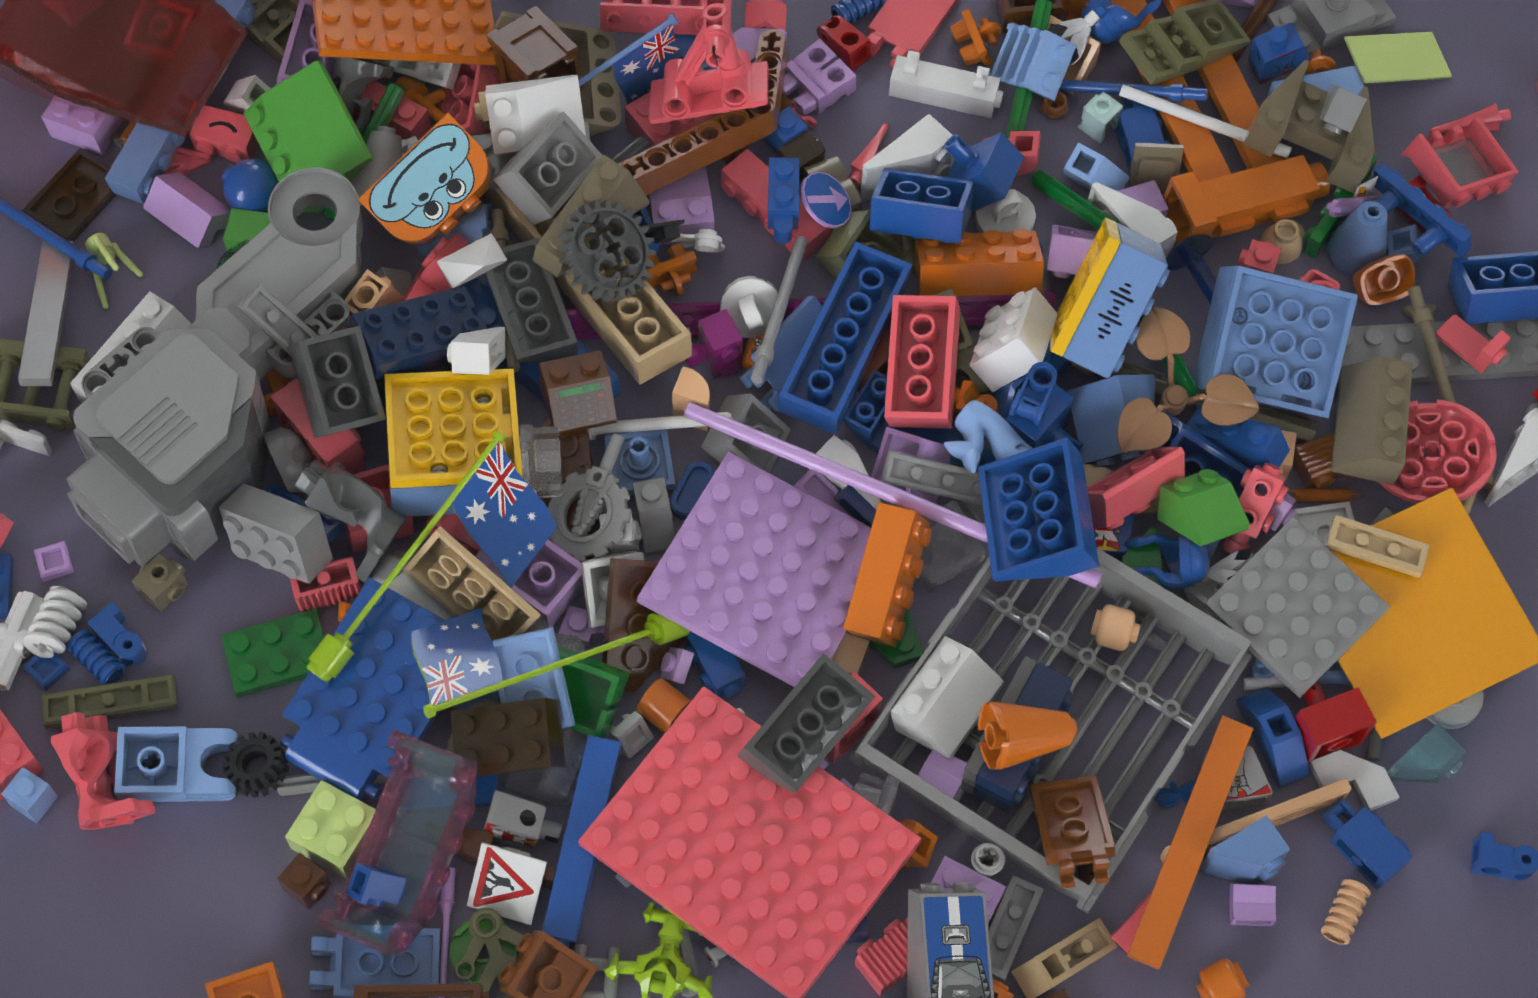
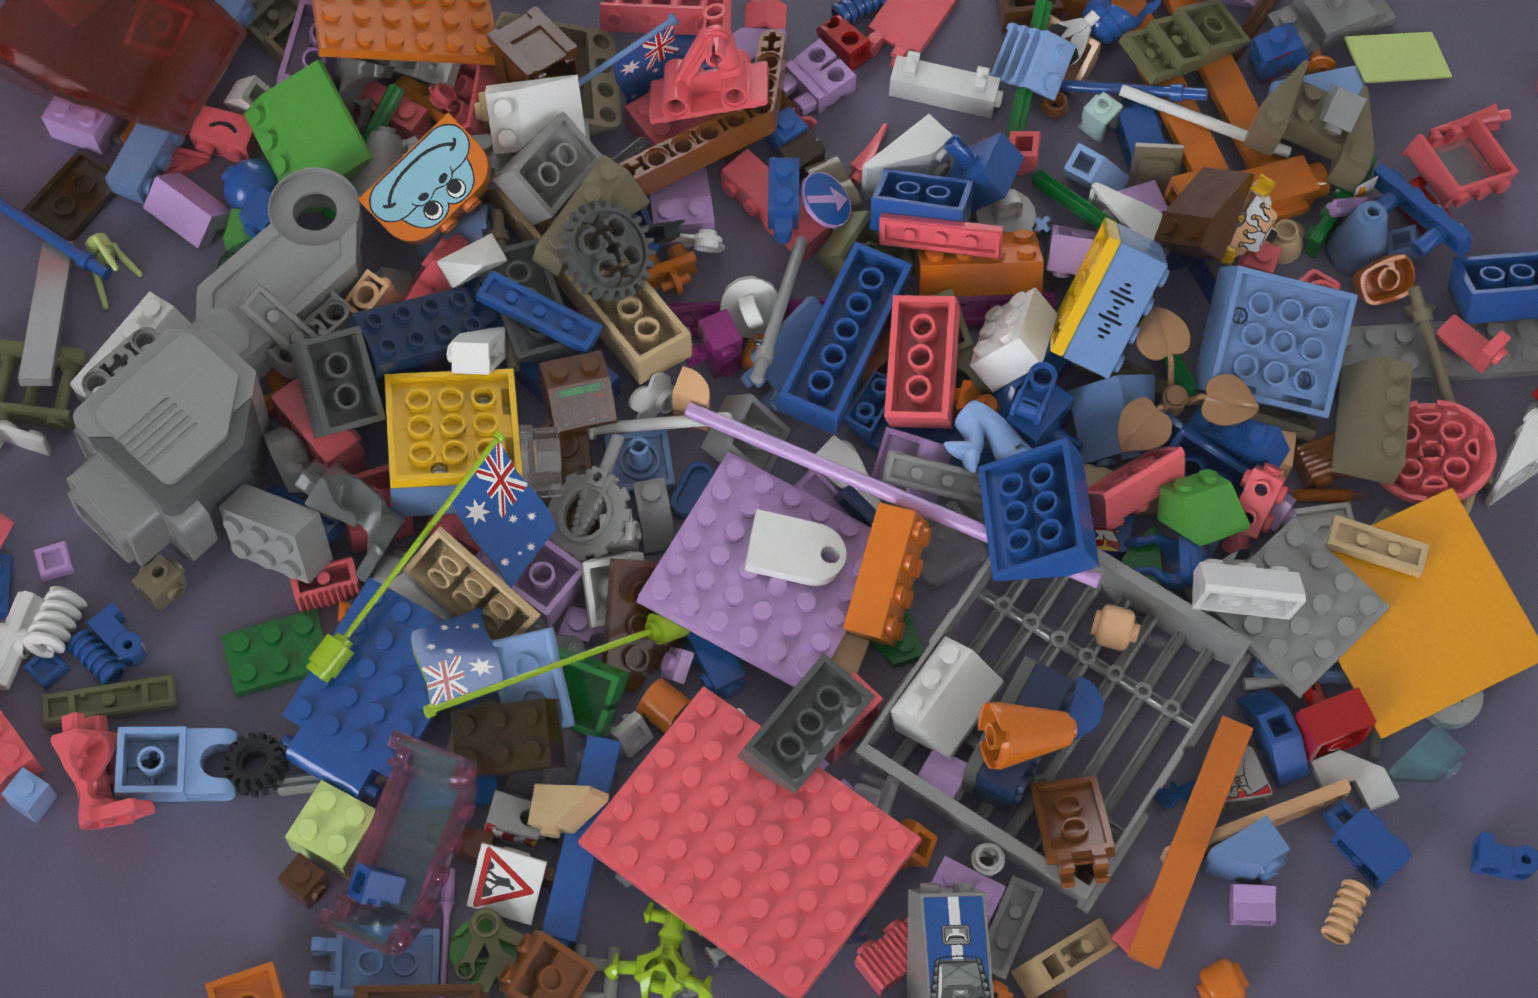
orange hips [950,8,1002,67] -> none
none -> blue brick [239,187,271,238]
none -> coral plate [428,82,457,113]
none -> blue plate [476,271,603,354]
none -> tan slope [527,784,609,838]
none -> white plate [628,372,674,419]
none -> white tile [744,509,847,586]
none -> coral tile [879,213,1004,259]
none -> light blue axle [1033,216,1052,233]
none -> blue tile [1069,675,1104,740]
none -> reddish brown slope [1154,167,1255,262]
none -> white slope [1192,559,1306,620]
none -> torso [1218,173,1277,266]

